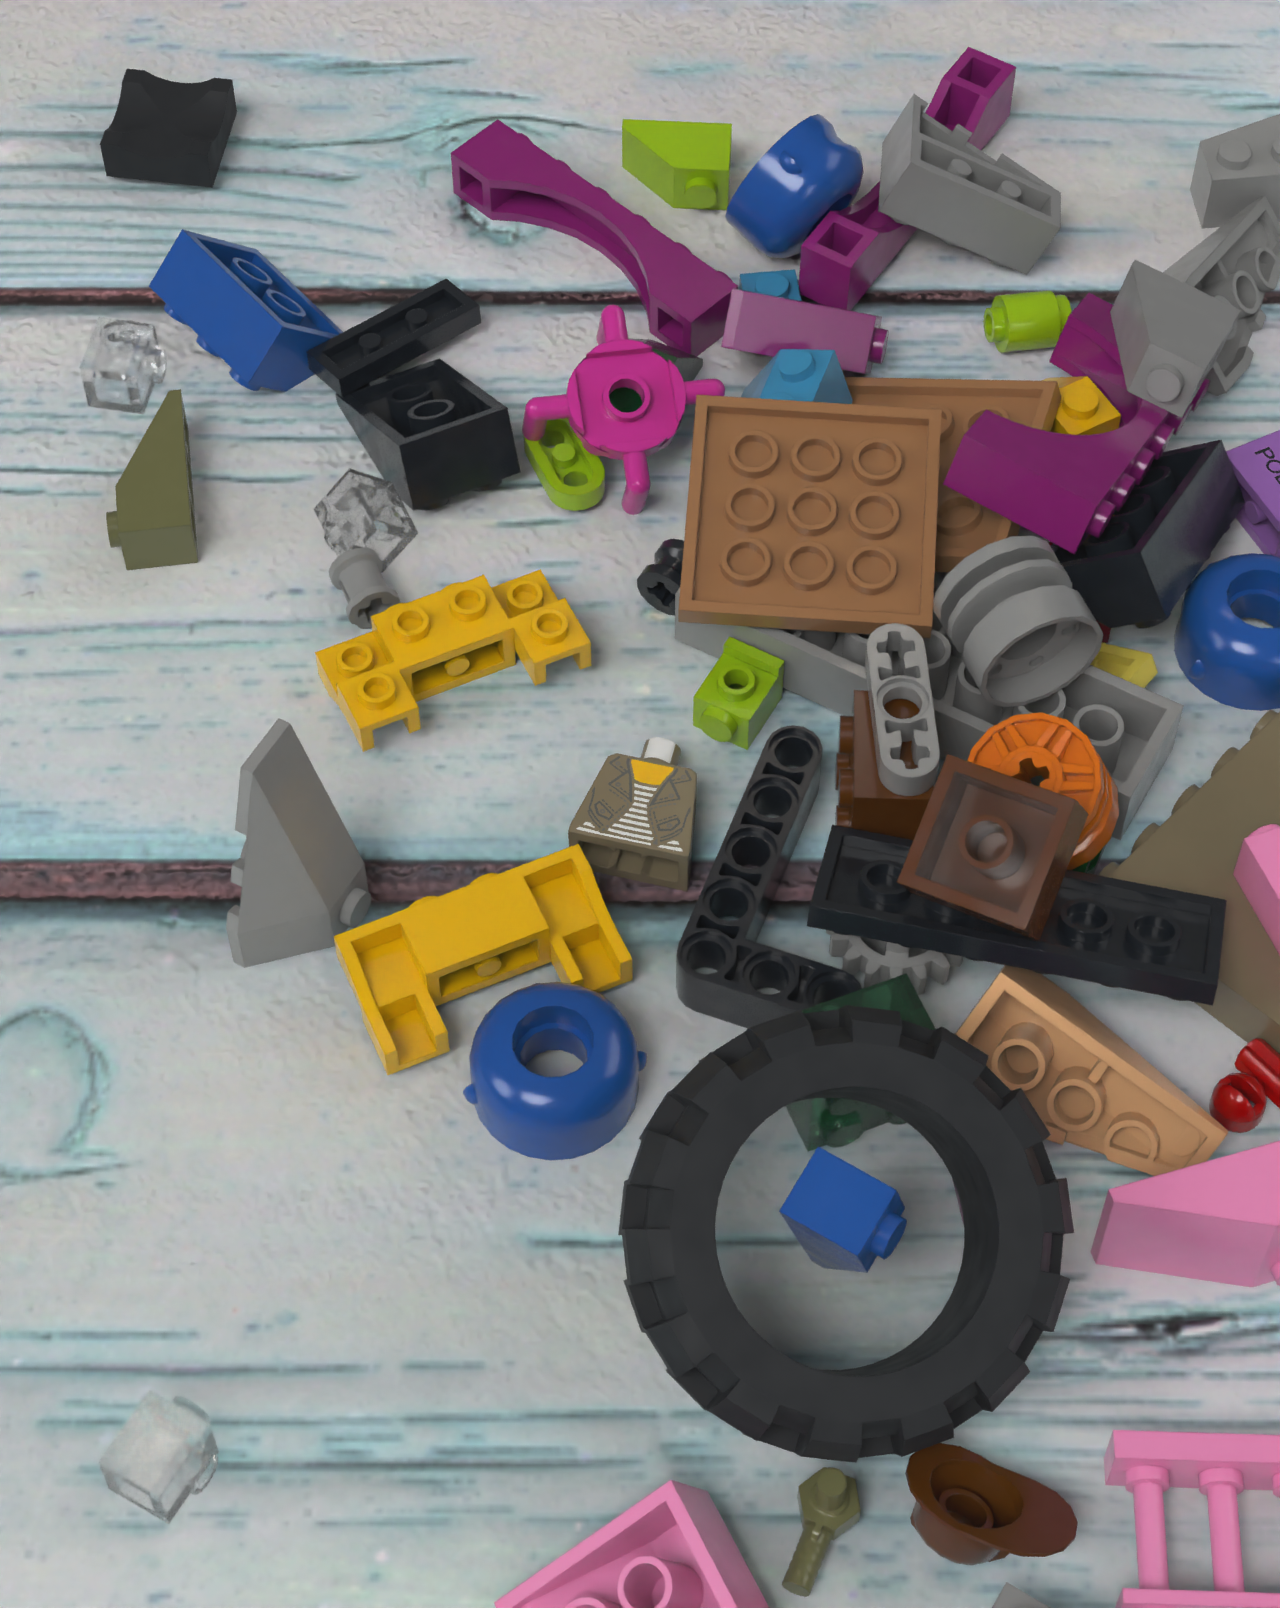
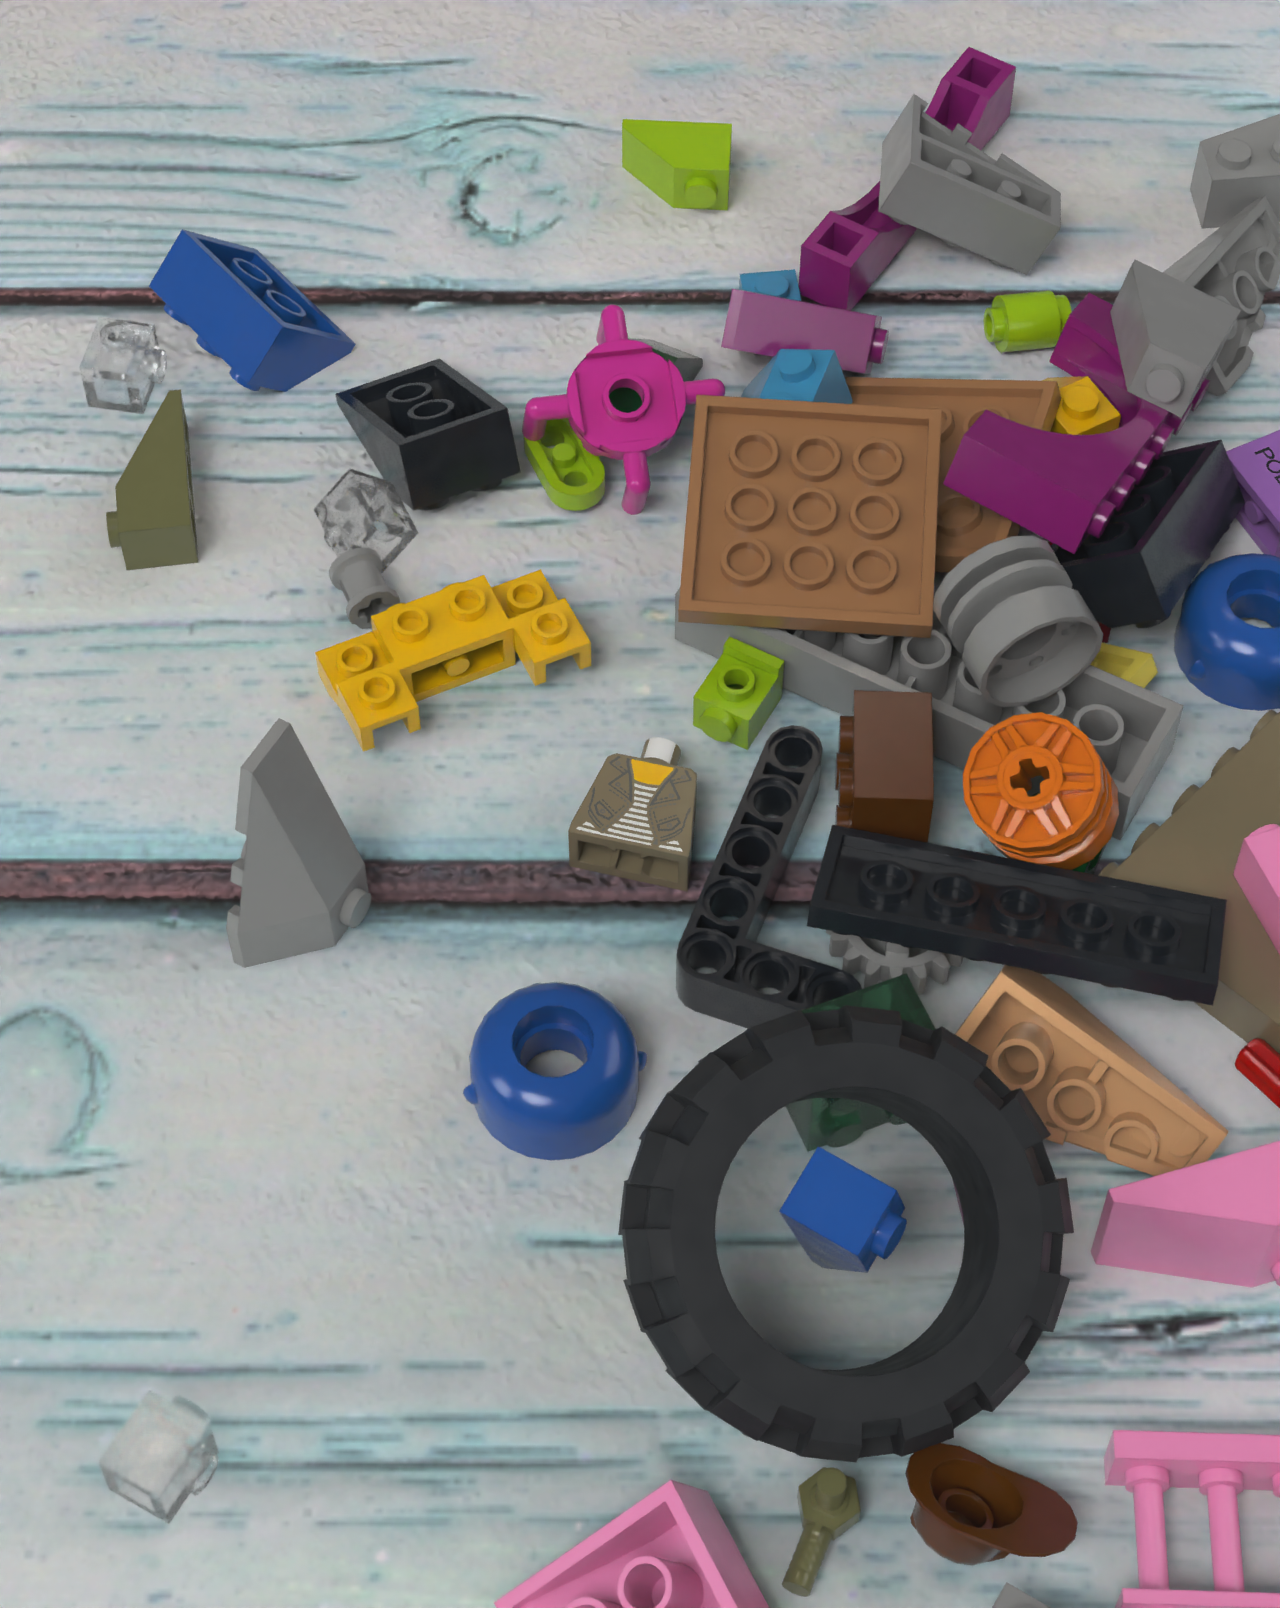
black brick [100,69,237,188] -> none
black plate [306,279,481,397] -> none
yellow bracket [334,844,633,1075] -> none
magenta arch [451,119,738,356] -> none
black wheel [637,539,684,616] -> none
blue piece [725,114,864,259] -> none
light grey beam [865,623,940,796] -> none
reddish brown brick [897,754,1088,941] -> none
red hinge [1209,1073,1267,1133] -> none

